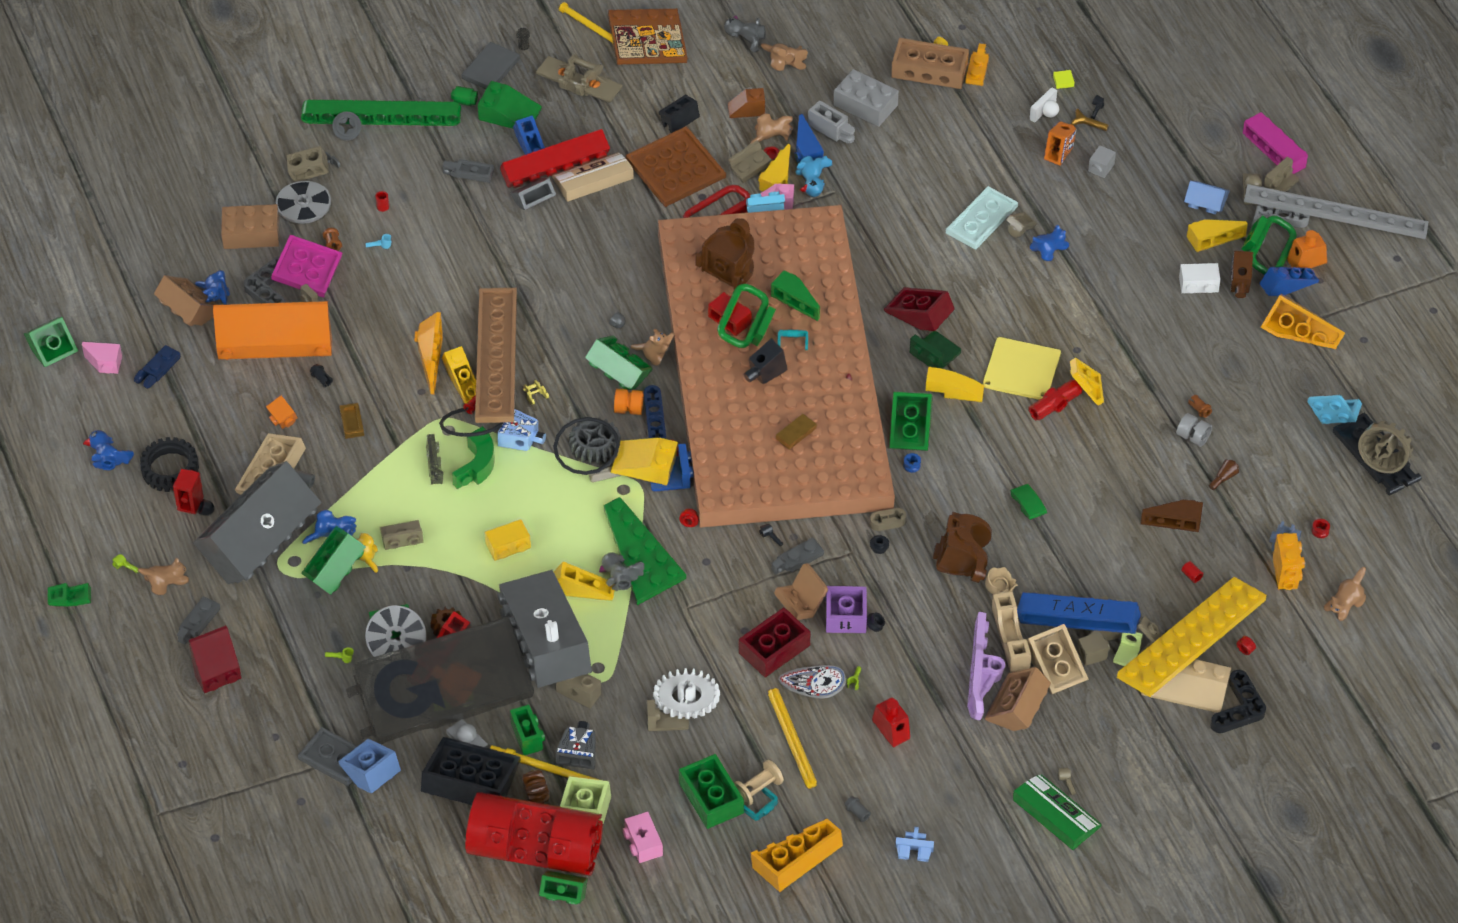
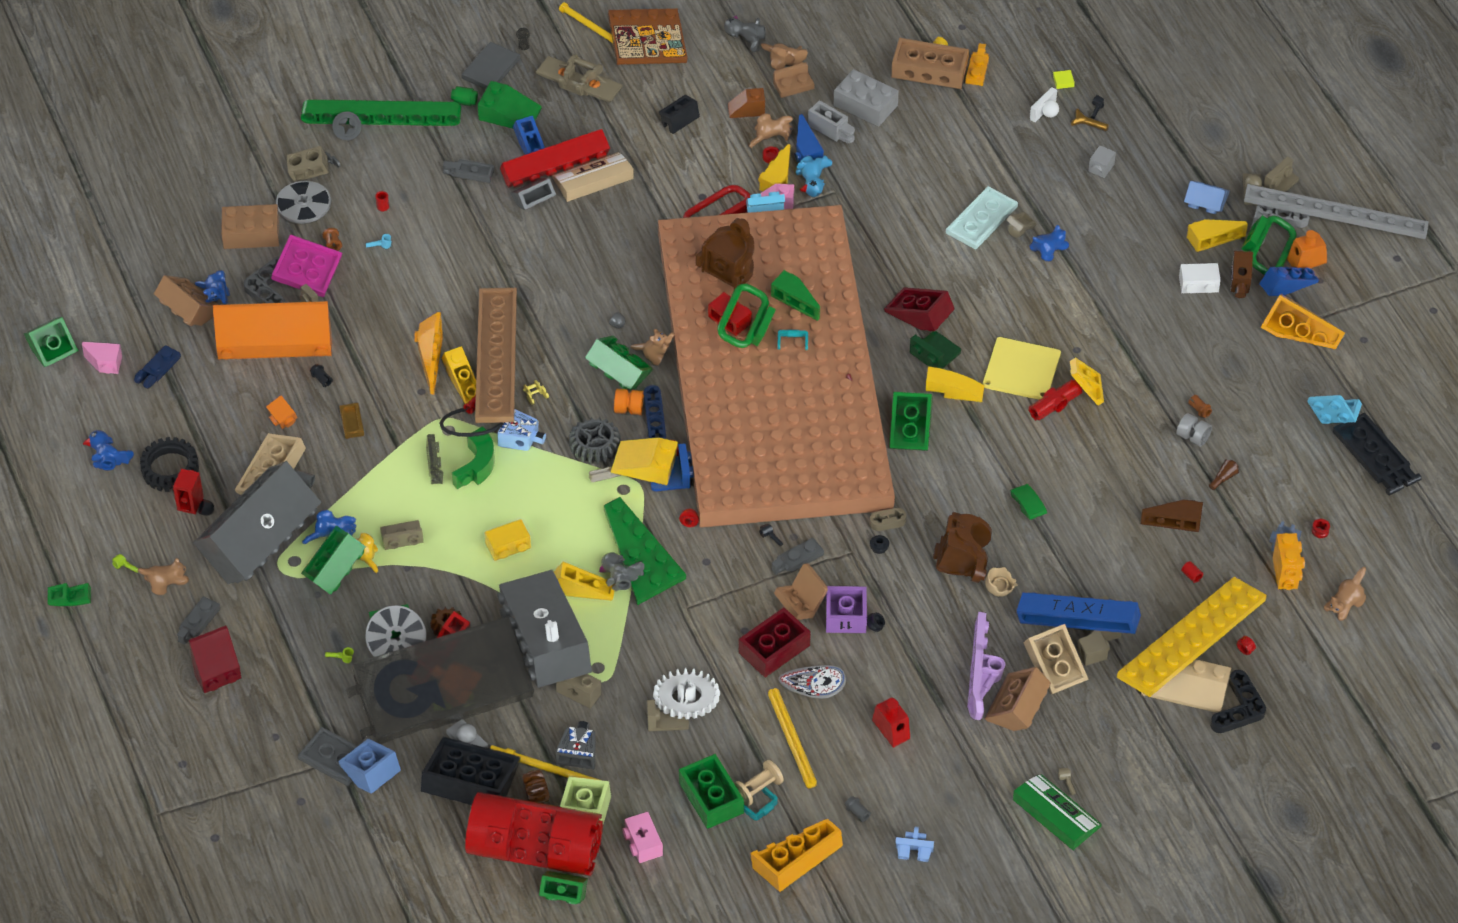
green brick [510,705,545,755] -> none
black piece [553,417,620,475] -> none
dark orange plate [626,126,726,207] -> none
dark tan bracket [728,140,772,183] -> none
black torso [743,338,788,384] -> none
pearl gold tile [776,414,817,450] -> none
lime hand [847,666,862,690] -> none
blue bush [903,453,921,473] -> none
tan arch [992,592,1031,672] -> none
orange torso [1044,122,1076,165] -> none
yellowish green bracket [1113,632,1143,666] -> none
dark tan bracket [1137,616,1162,654] -> none
dark pink brick [1243,112,1308,174] -> none
dark tan gear [1358,421,1413,473] -> none
none -> medium nougat bracket [773,62,814,98]

